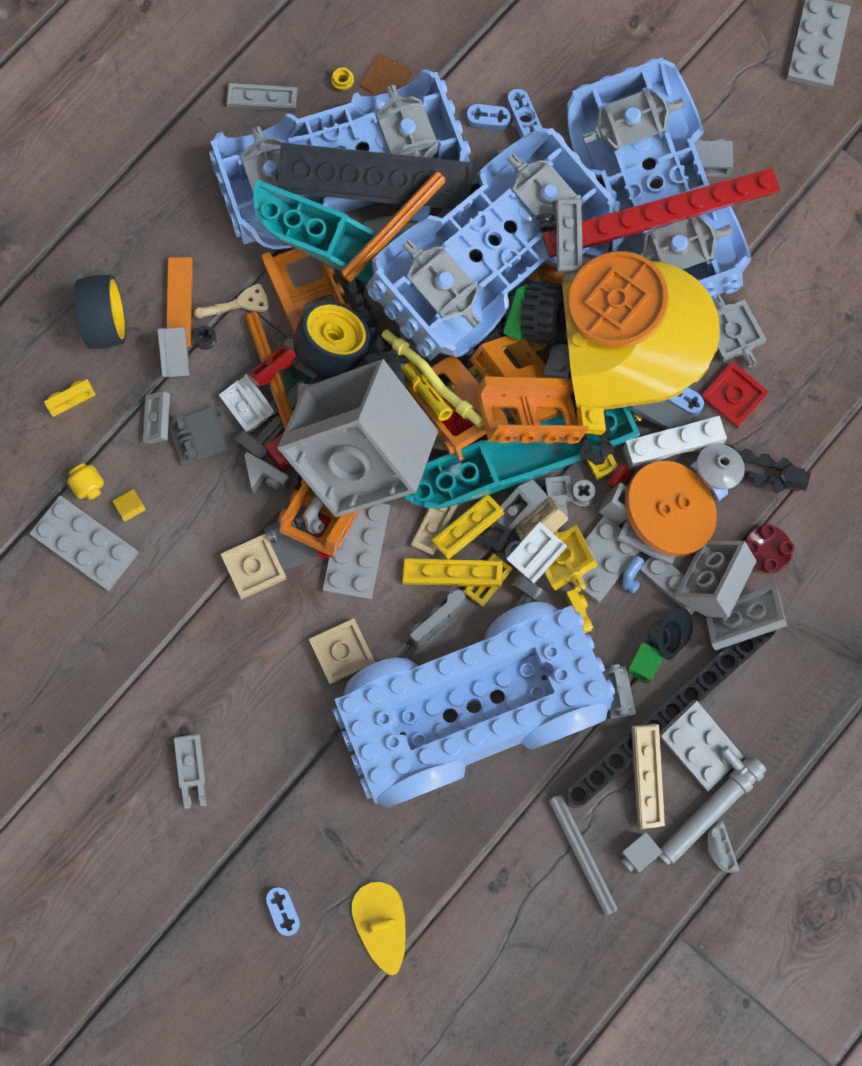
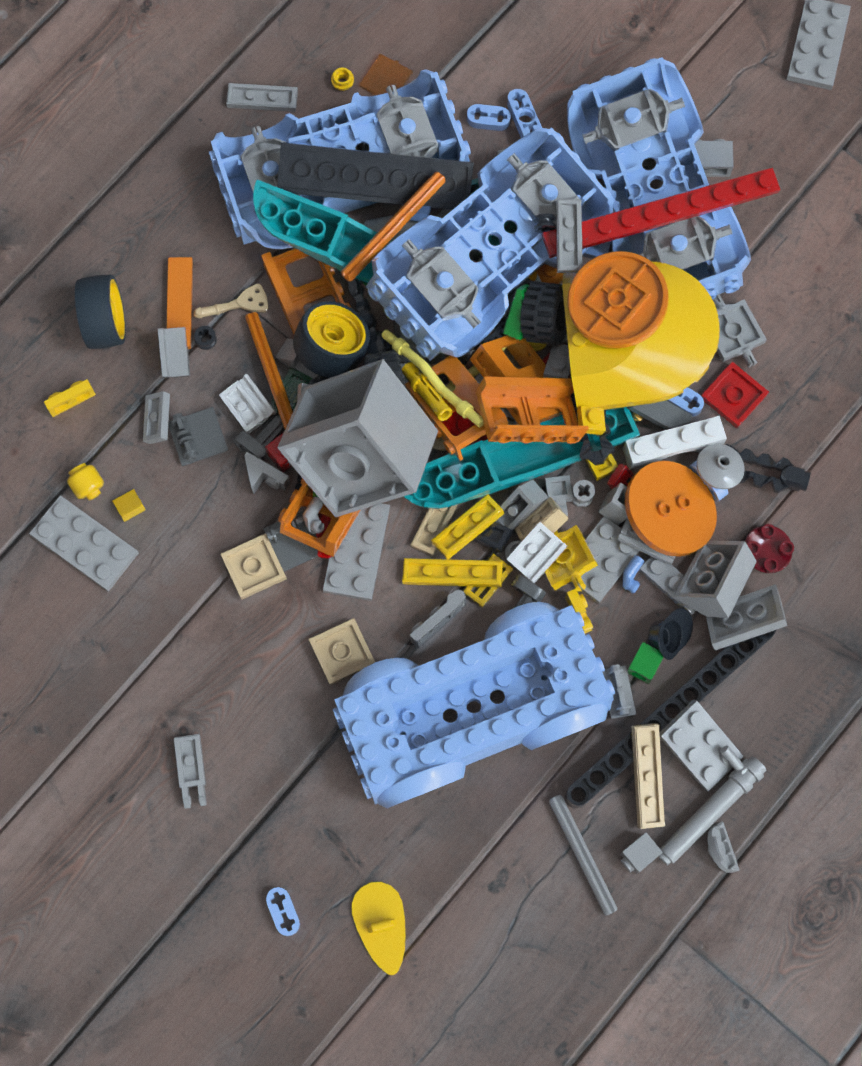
red plate [247,345,297,386] -> none

